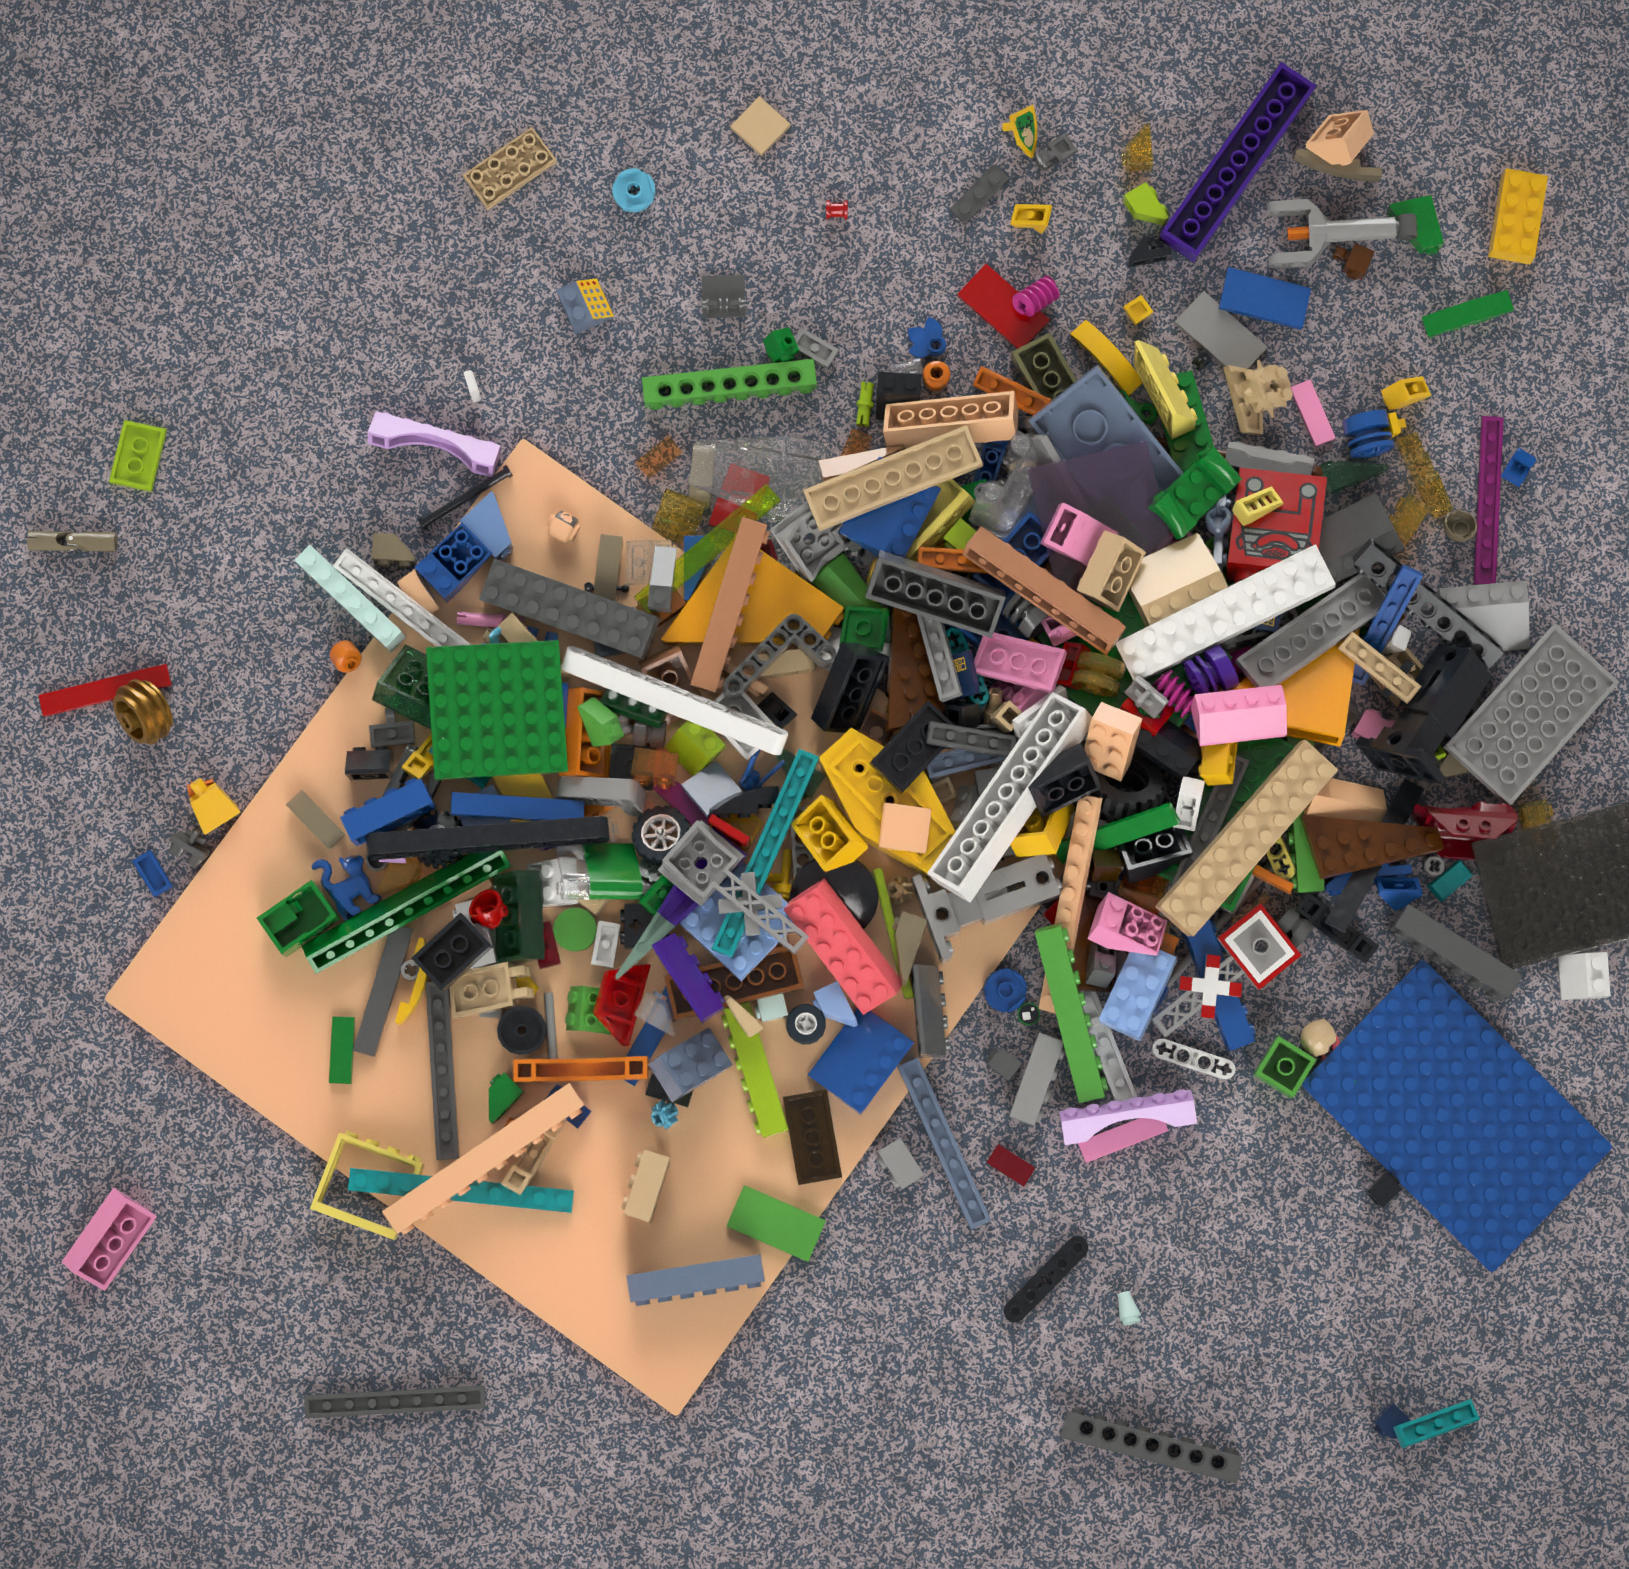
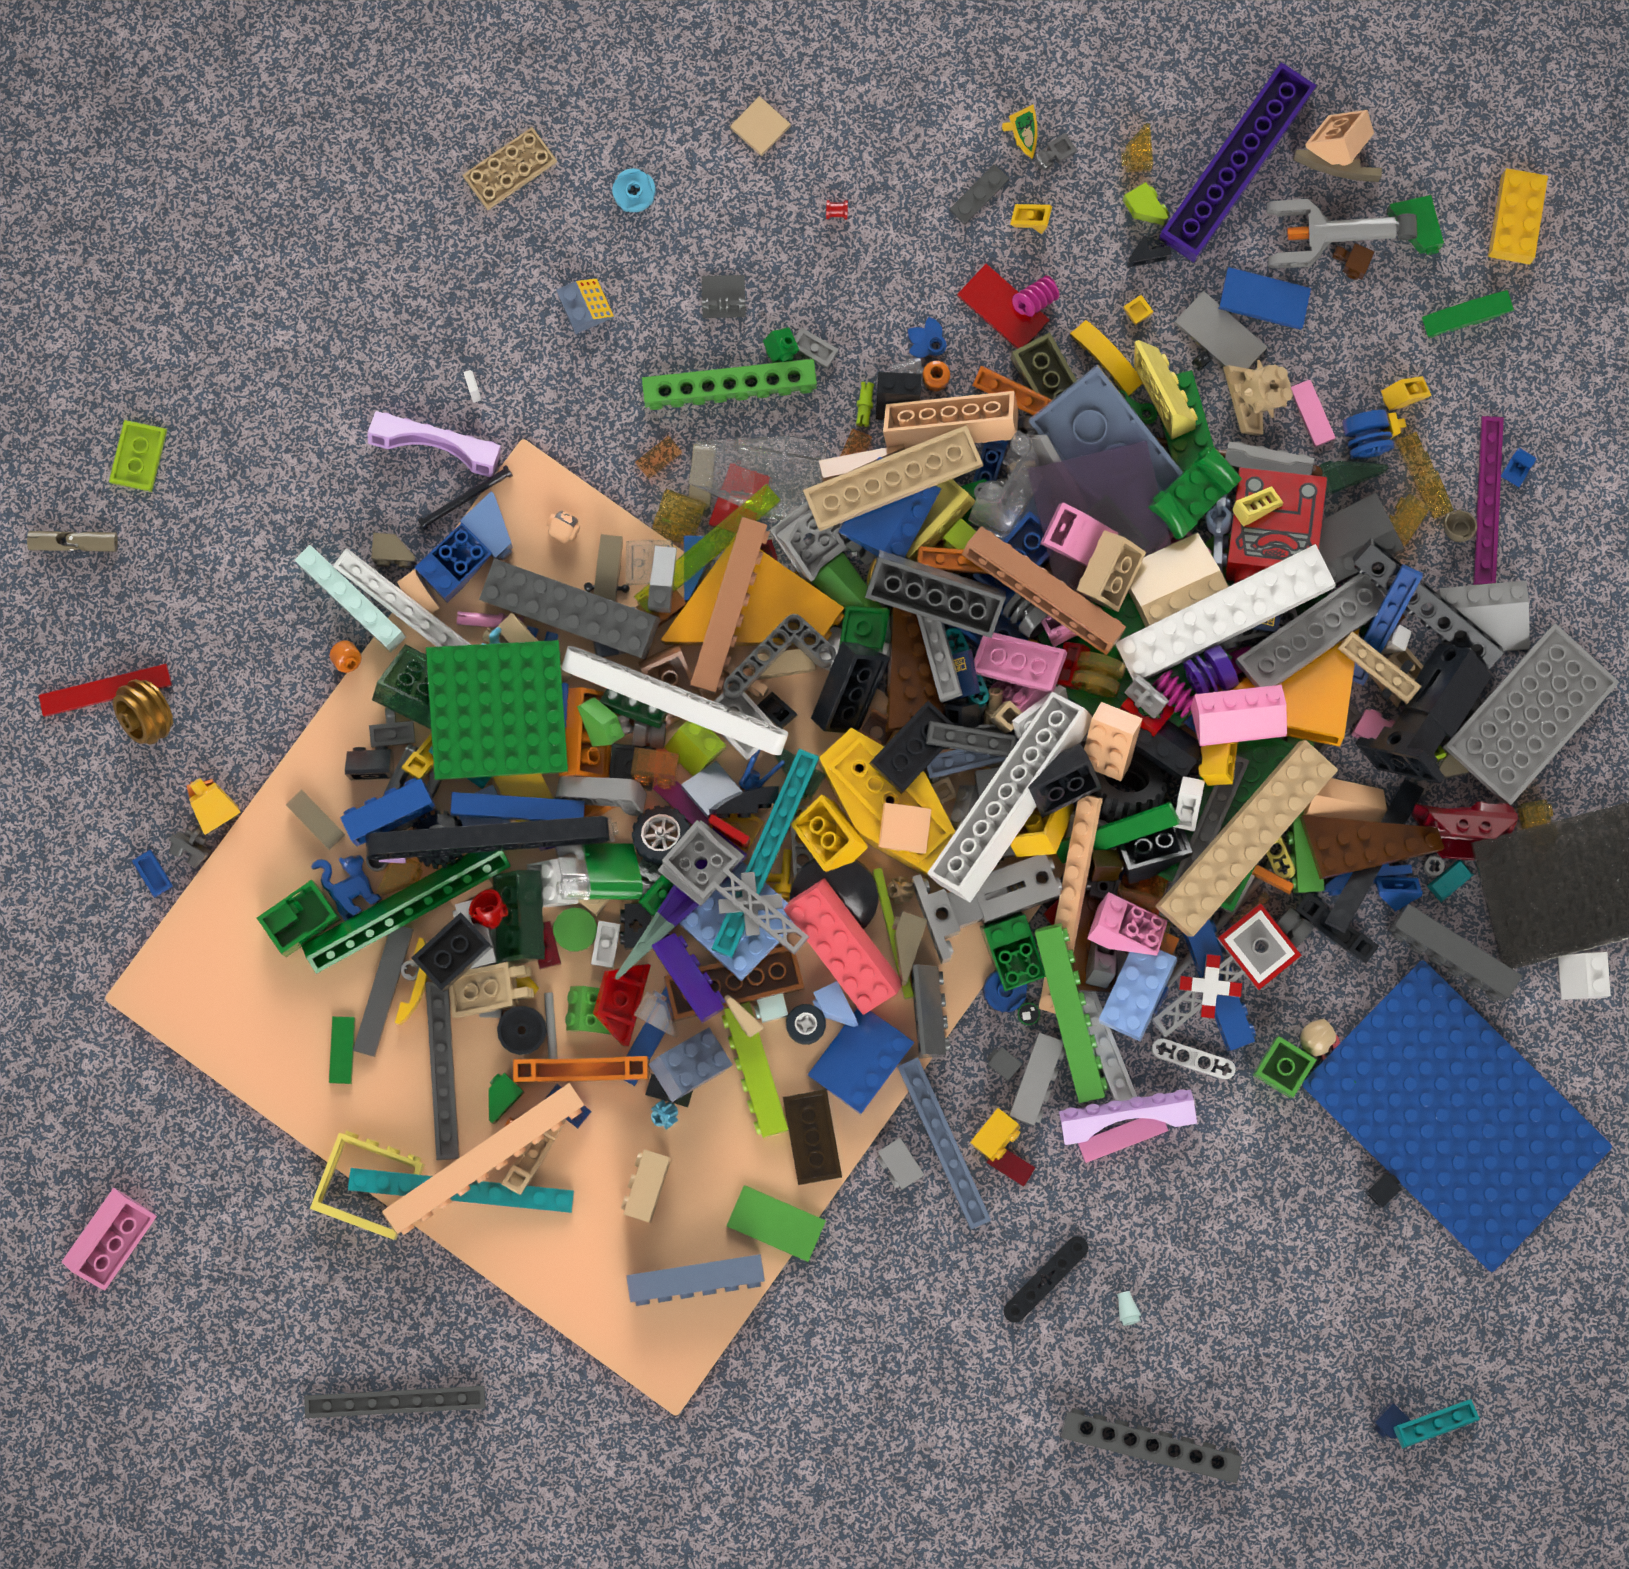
none -> yellow brick [970,1108,1021,1162]
none -> green slope [980,912,1046,991]

